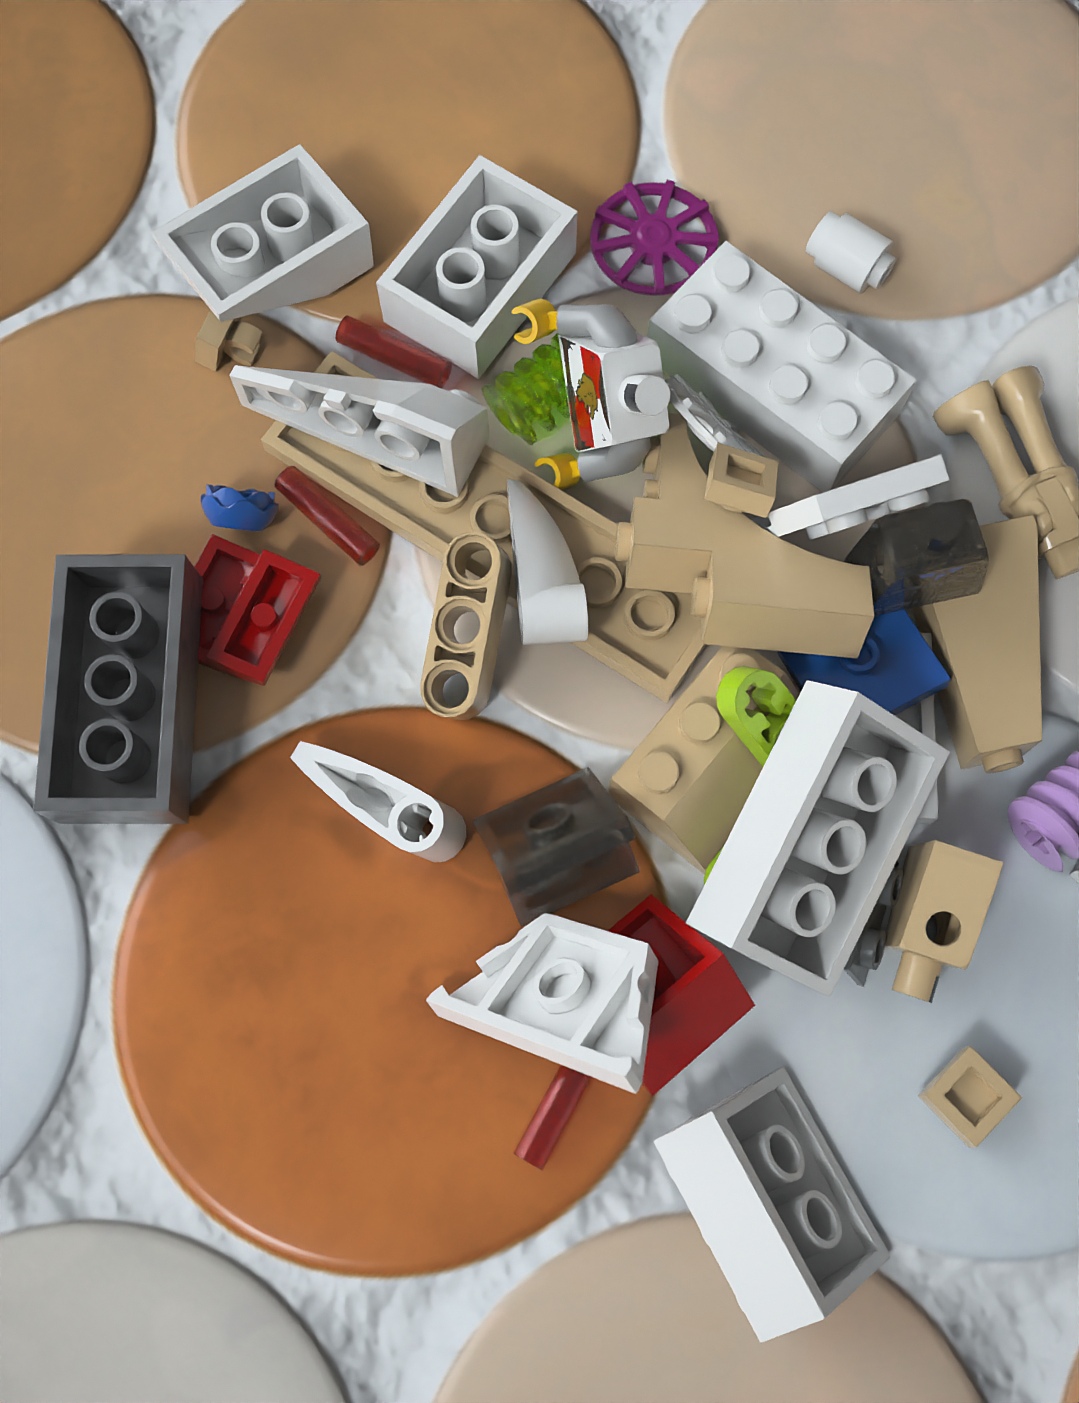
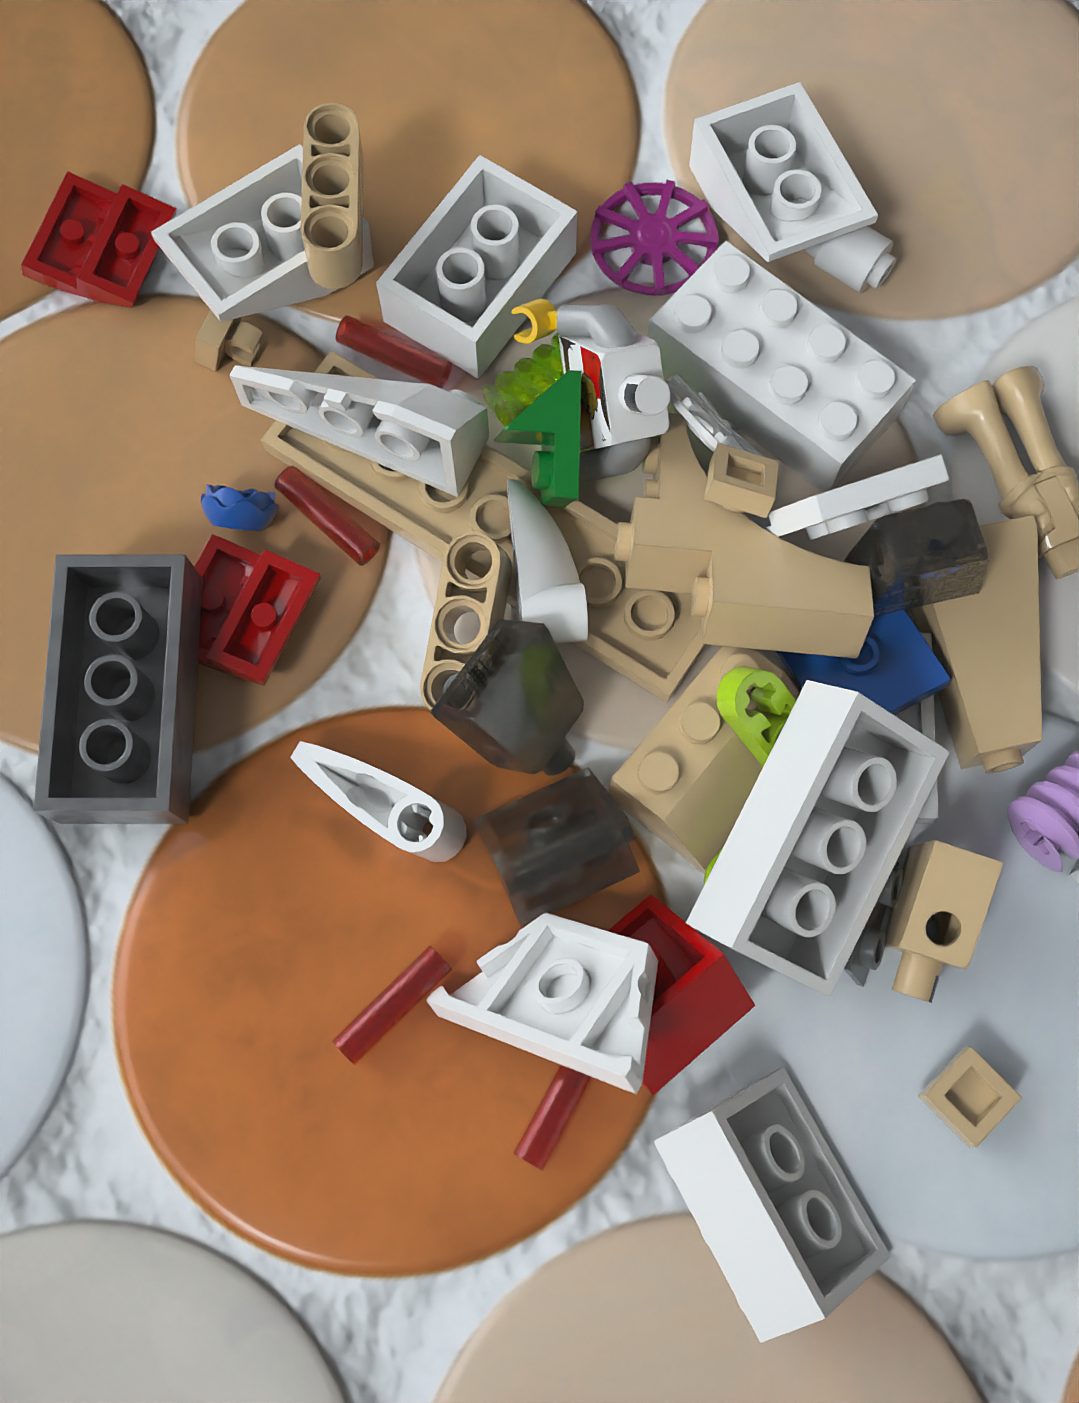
none -> red slope [21,171,177,308]
none -> tan beam [300,103,364,289]
none -> clear red piece [332,946,453,1065]
none -> clear smoke torso [430,619,584,776]
none -> green slope [494,370,581,508]
none -> white slope [689,82,878,262]

